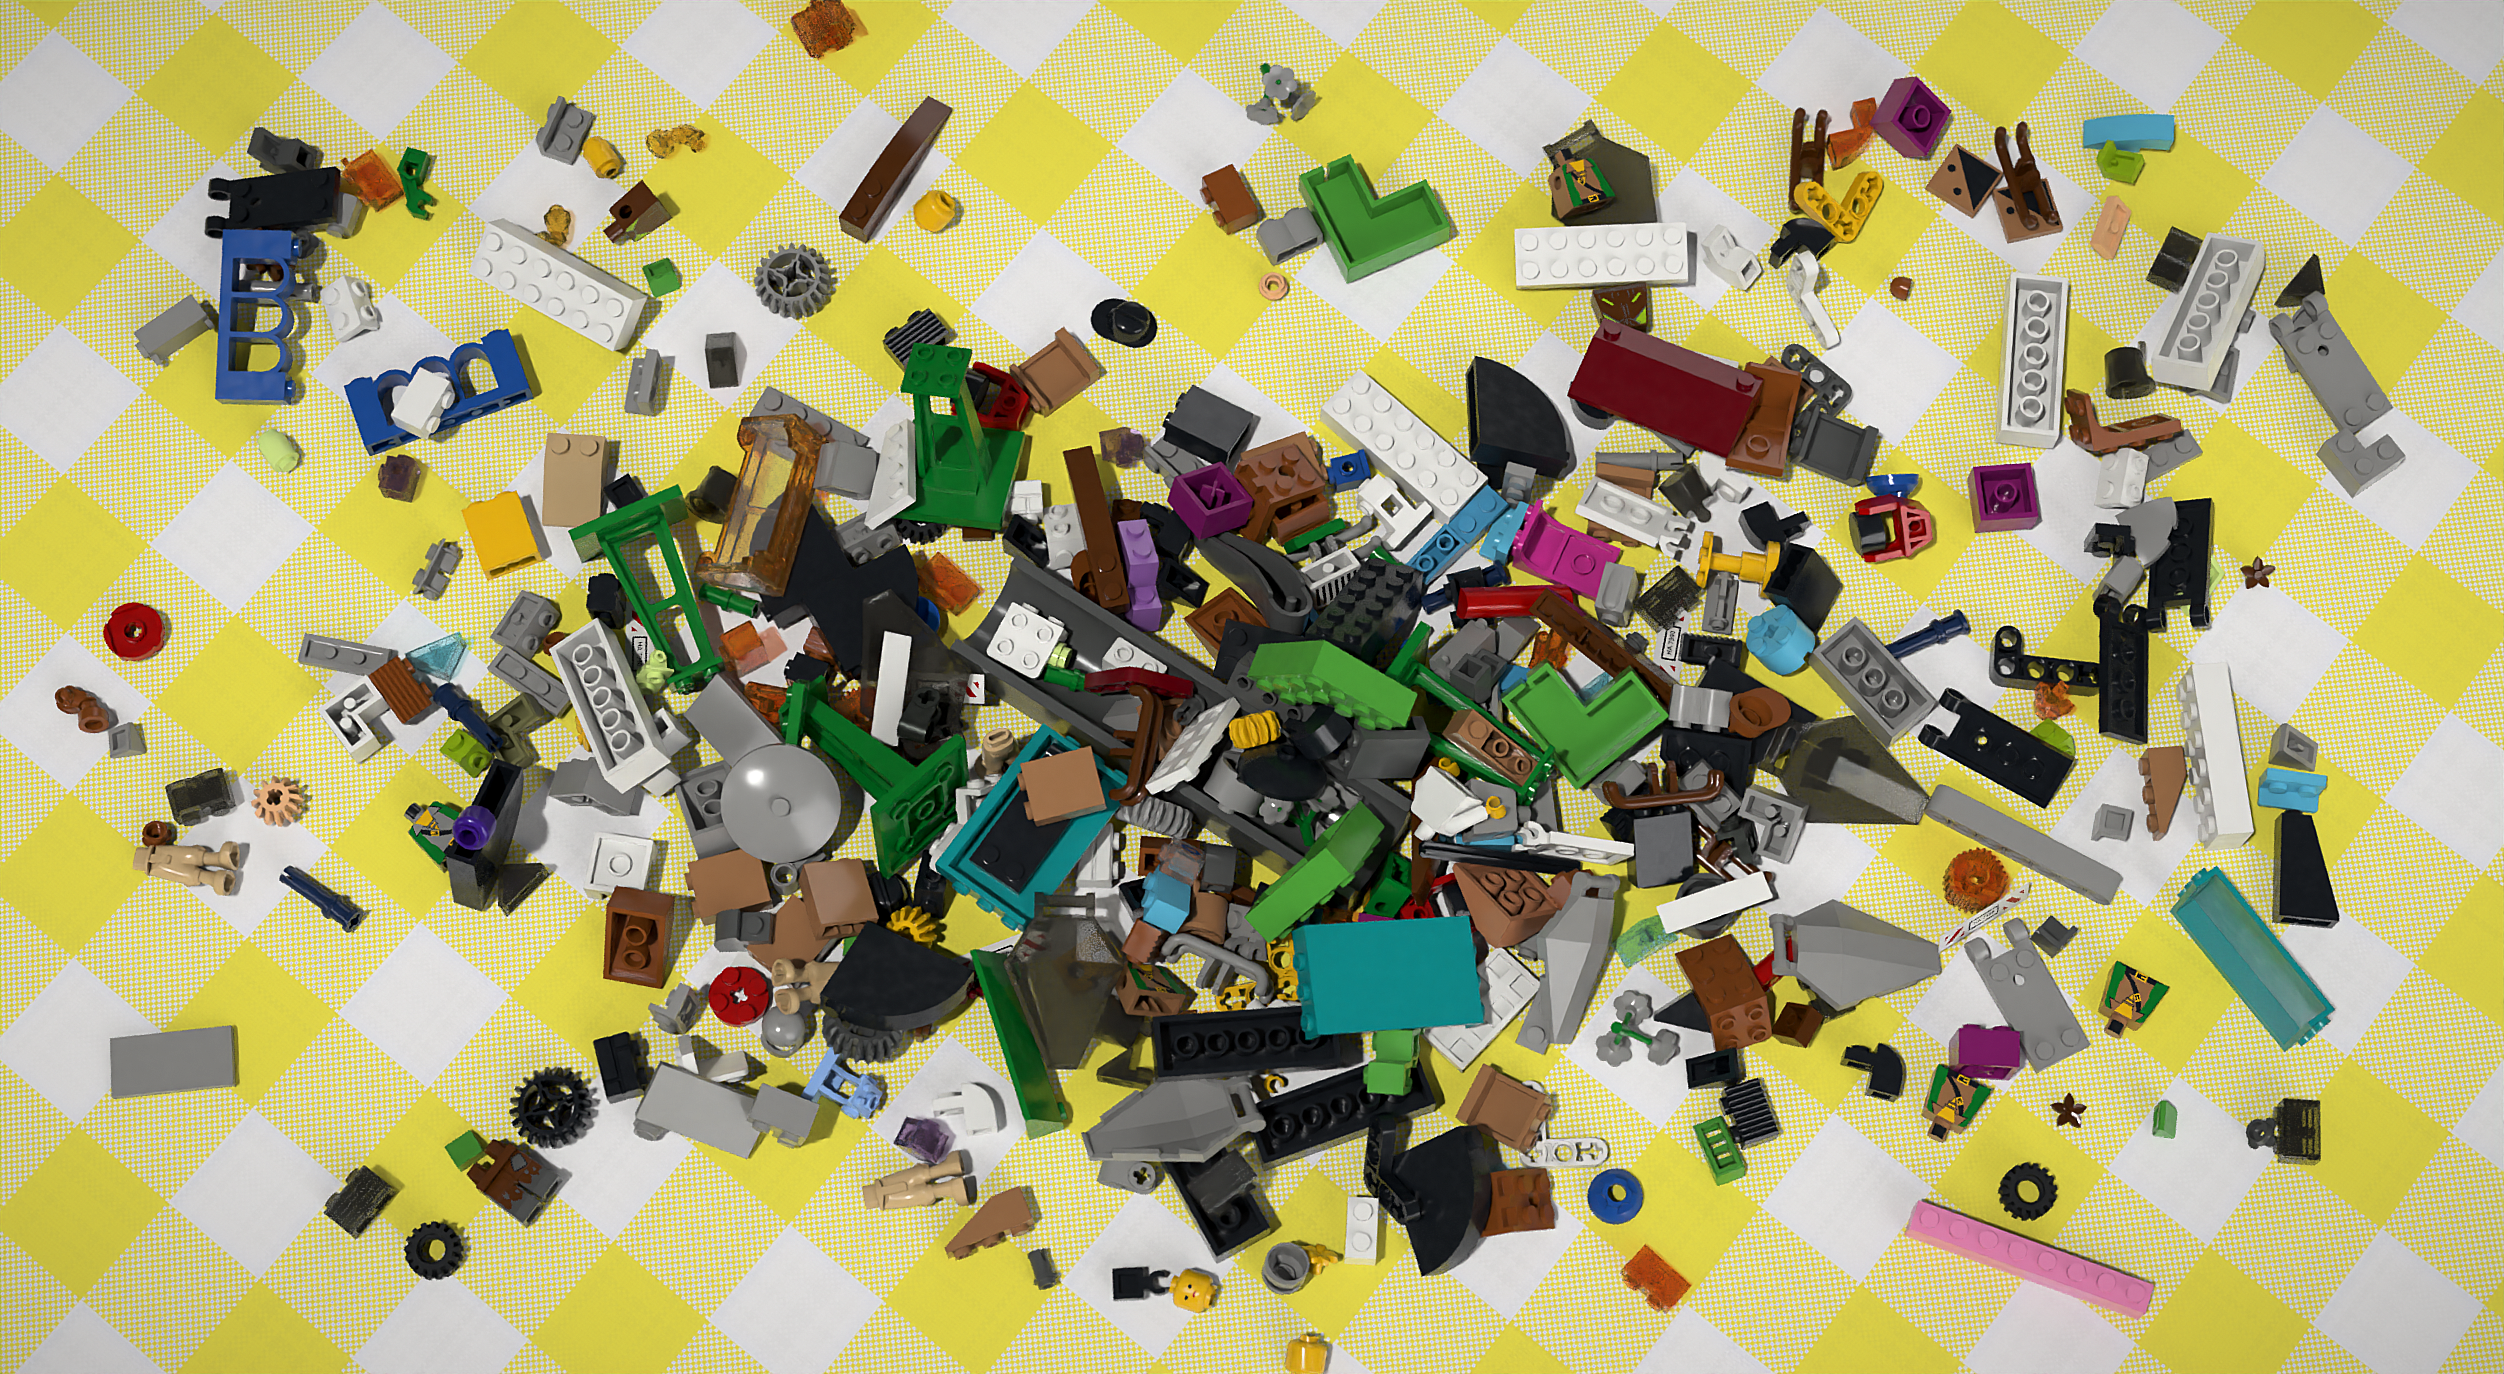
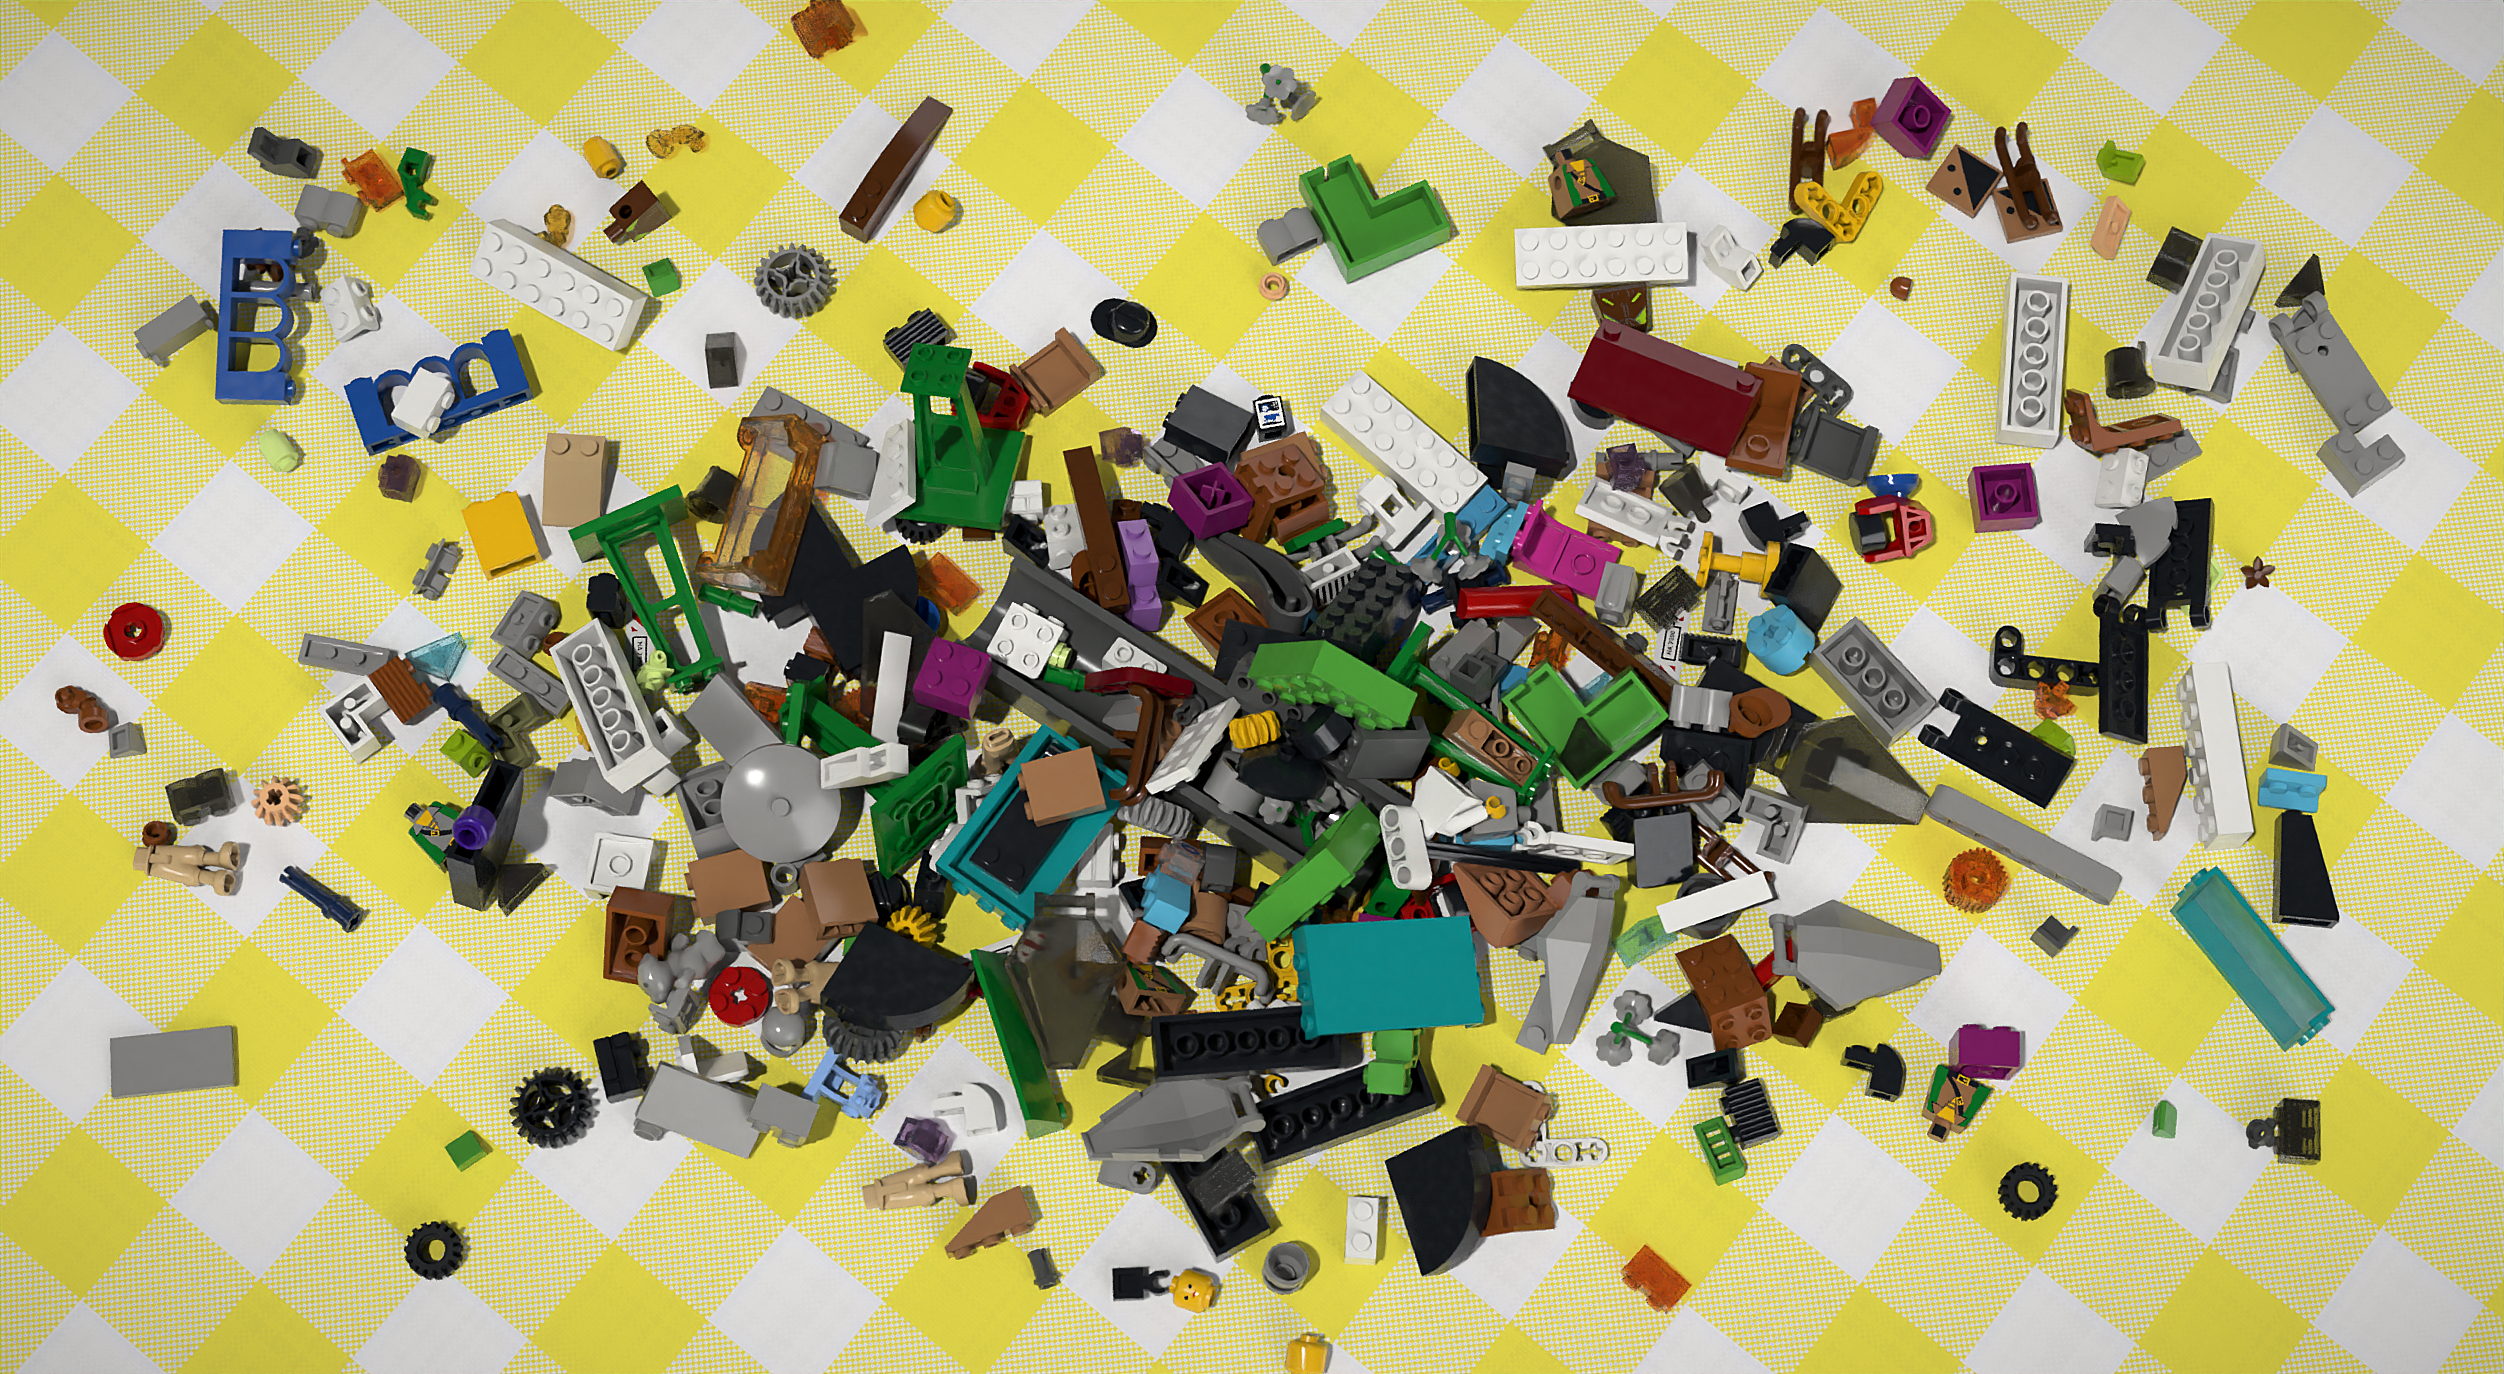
black hinge [204,166,341,239] -> none
clear smoke brick [323,1165,396,1239] -> none
hips [466,1139,562,1228] -> none
light grey bracket [536,96,594,165] -> none
black plate [603,474,644,510] -> none
light grey bracket [624,349,663,416] -> none
clear orange piece [718,620,770,679] -> none
light grey bracket [829,511,901,568] -> none
dark orange brick [1200,164,1258,235] -> none
yellow plant [1301,1244,1339,1275] -> none
blue brick [1326,449,1371,493] -> none
black beam [1363,1112,1420,1225] -> none
white plate [1419,948,1540,1073] -> none
blue piece [1587,1169,1643,1225] -> none
pearl dark grey bracket [1715,815,1758,865] -> none
white beam [1786,250,1839,349] -> none
dark blue pin [1884,609,1969,660] -> none
bright pink brick [1904,1200,2154,1320] -> none
white sticker [1938,882,2030,953] -> none
light grey hinge [1964,917,2090,1074] -> none
reddish brown plant [2050,1093,2087,1128] -> none
medium azure slope [2083,114,2174,153] -> none
torso [2098,961,2169,1039] -> none
none -> light grey animal [637,930,726,1005]
none -> white slope [820,742,909,789]
none -> magenta brick [913,636,993,720]
none -> black brick [1252,395,1287,443]
none -> white beam [1380,804,1432,891]
none -> light grey plant [1410,512,1491,583]
none -> clear smoke slope [1560,717,1613,778]
none -> clear purple brick [1604,443,1646,492]

